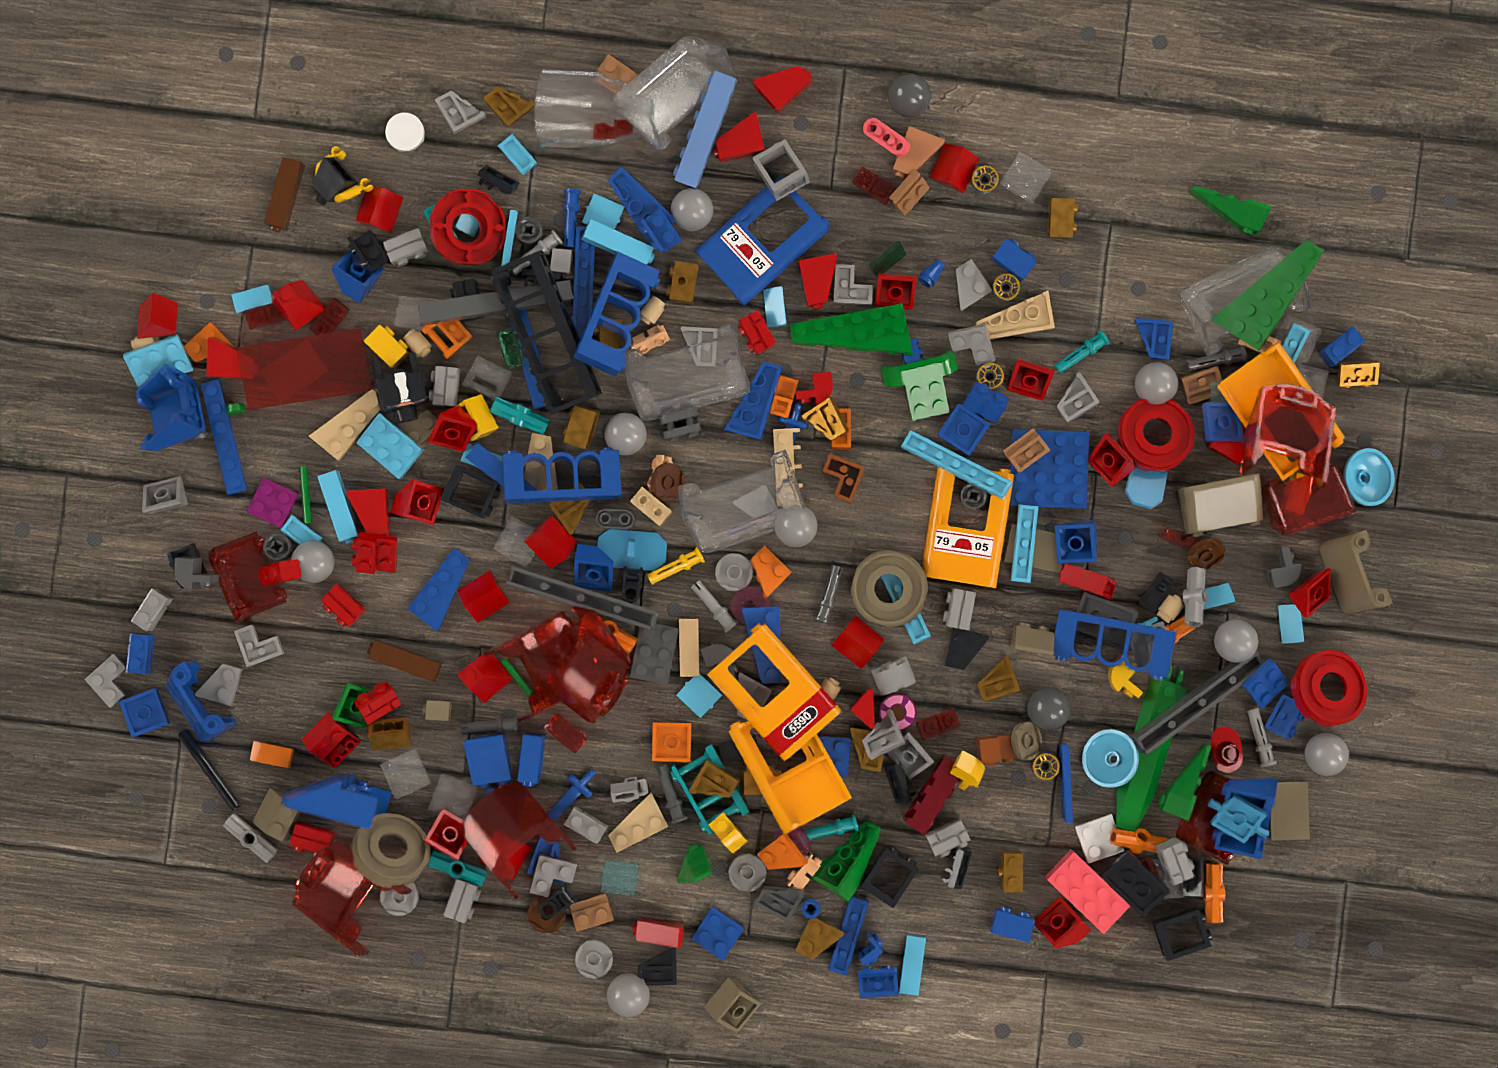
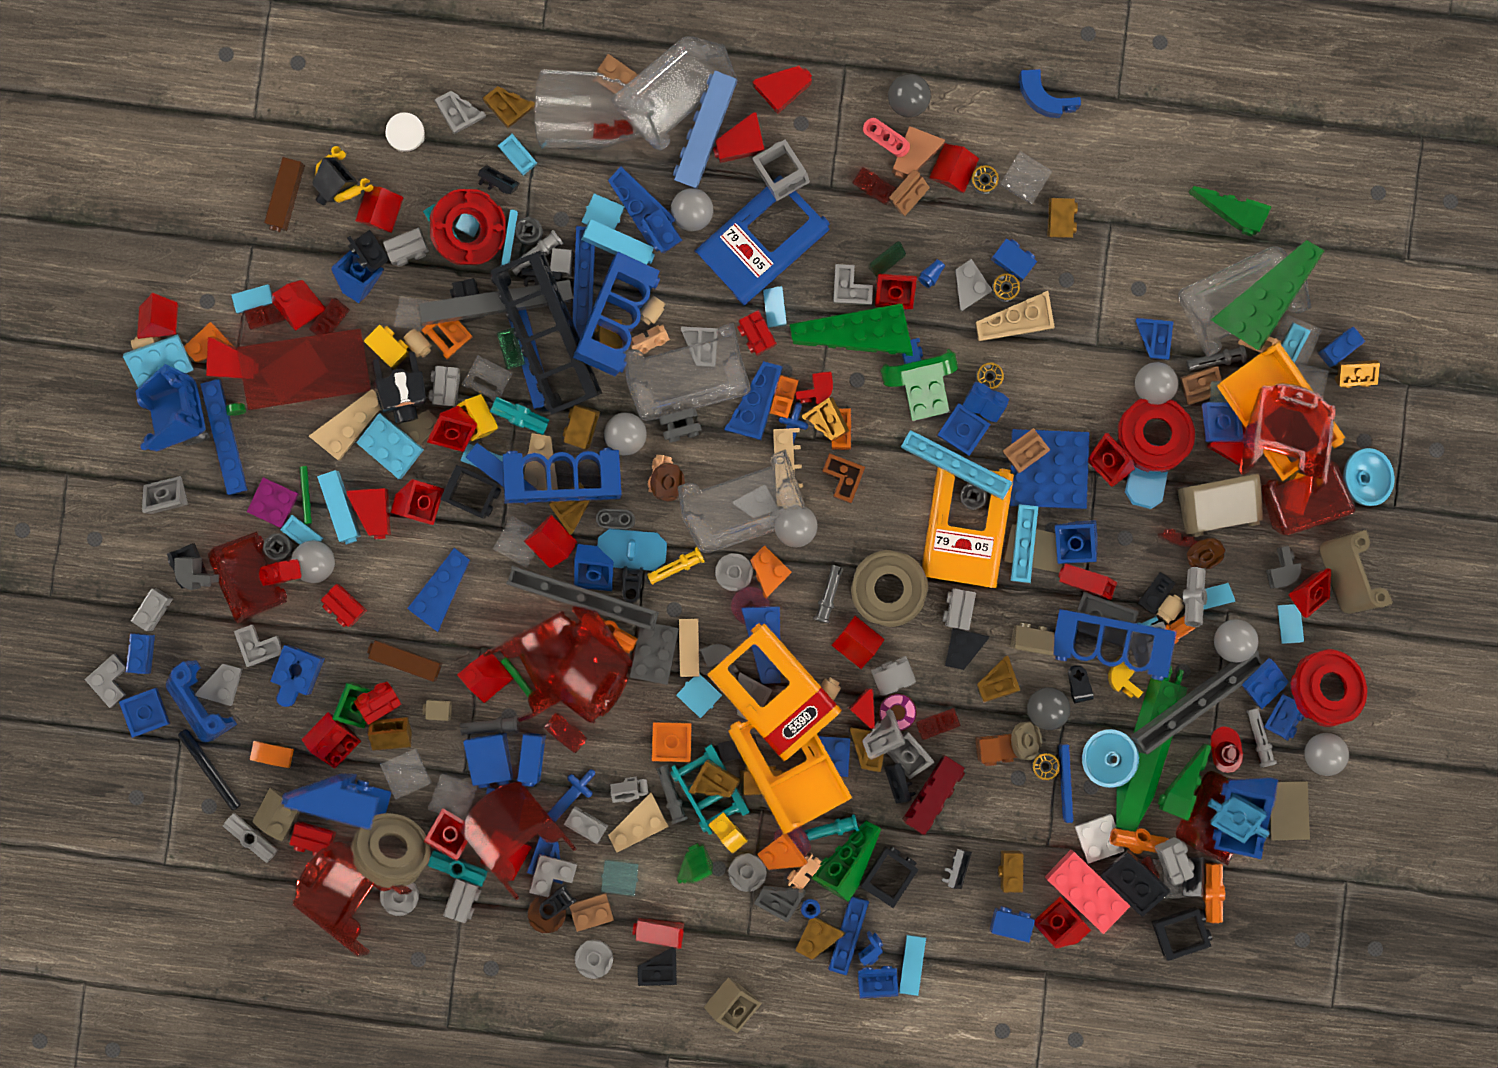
red plate [352,532,398,575] -> none
red slope [457,570,510,623] -> none
blue pin [563,188,581,248] -> none
light grey piece [607,973,650,1017] -> none
tan brick [630,487,672,527] -> none
pearl gold brick [667,261,698,305] -> none
light grey pin [691,580,739,633] -> none
blue plate [691,906,744,961] -> none
red slope [798,253,837,310] -> none
medium azure tile [881,574,931,644] -> none
light grey brick [925,818,970,858] -> none
light grey plate [948,324,995,365] -> none
yellow brick [950,751,985,791] -> none
red slope [1006,359,1055,401] -> none
teal pin [1054,330,1110,374] -> none
light grey wing [1057,372,1100,423] -> none
none -> blue brick [270,645,325,707]
none -> blue arch [1019,69,1081,118]
none -> black piece [1068,665,1094,704]

